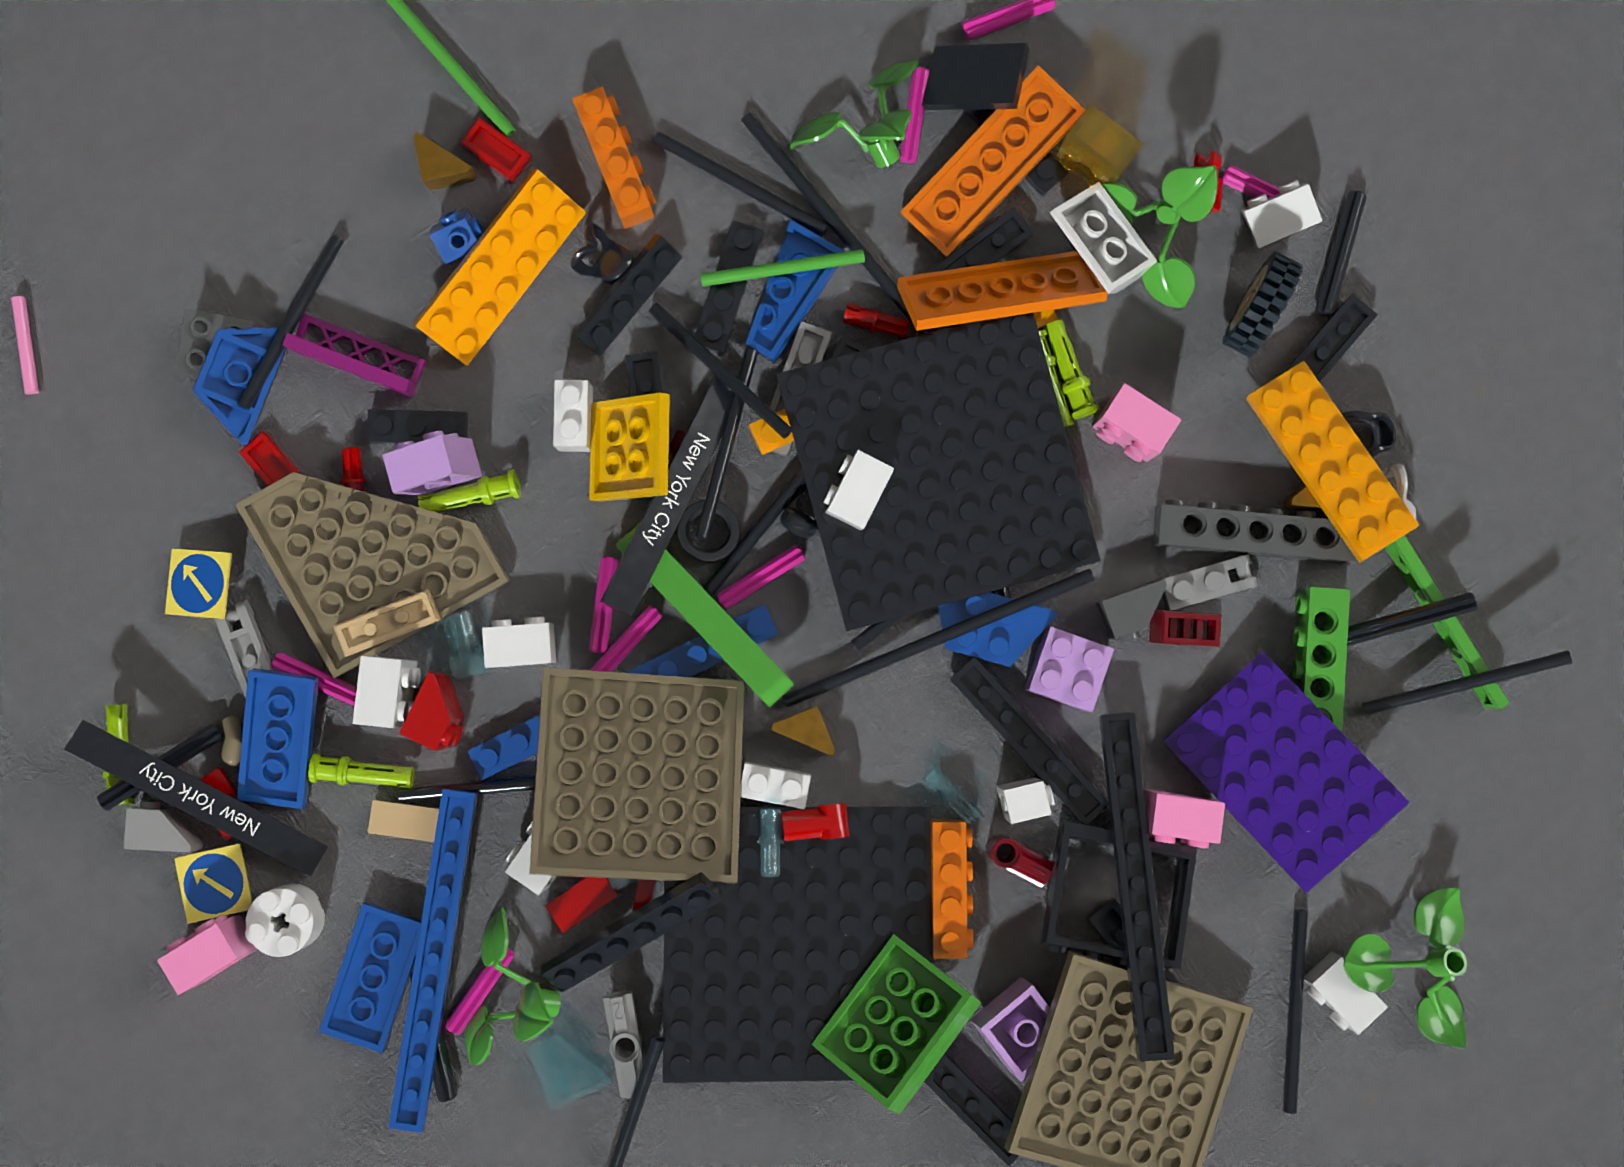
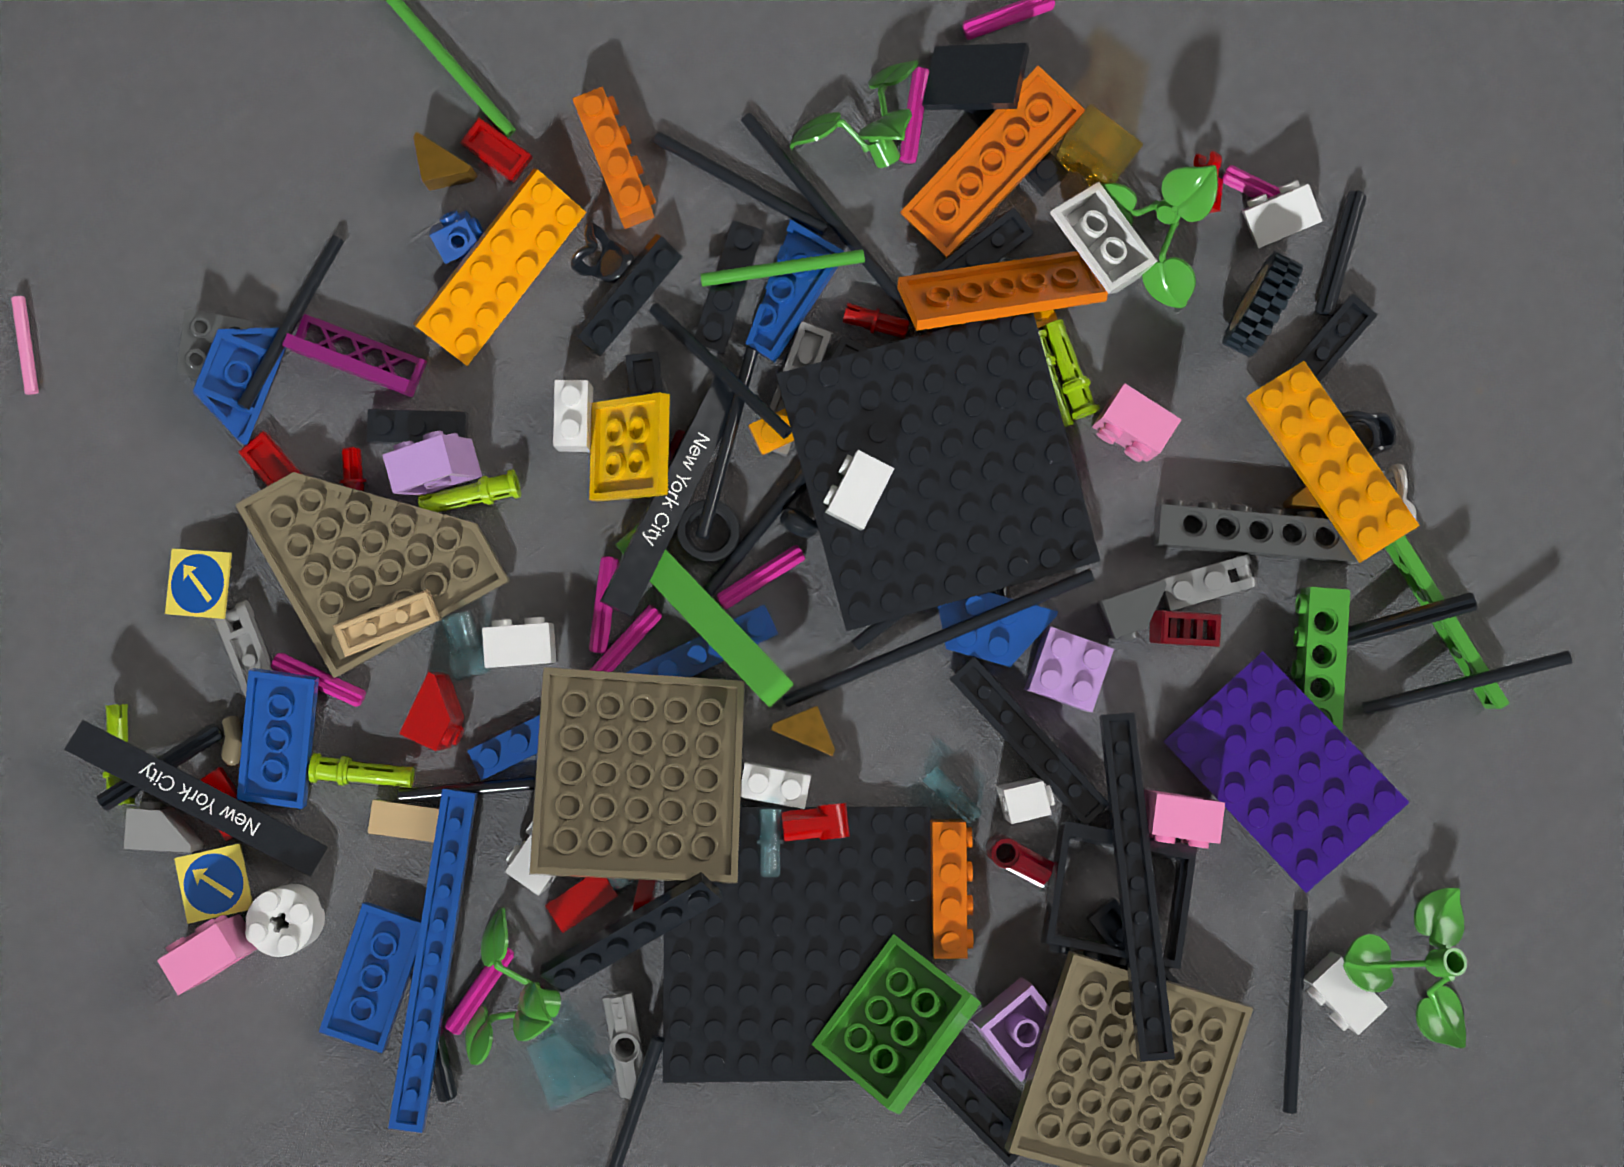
white brick [352,656,421,728] -> none

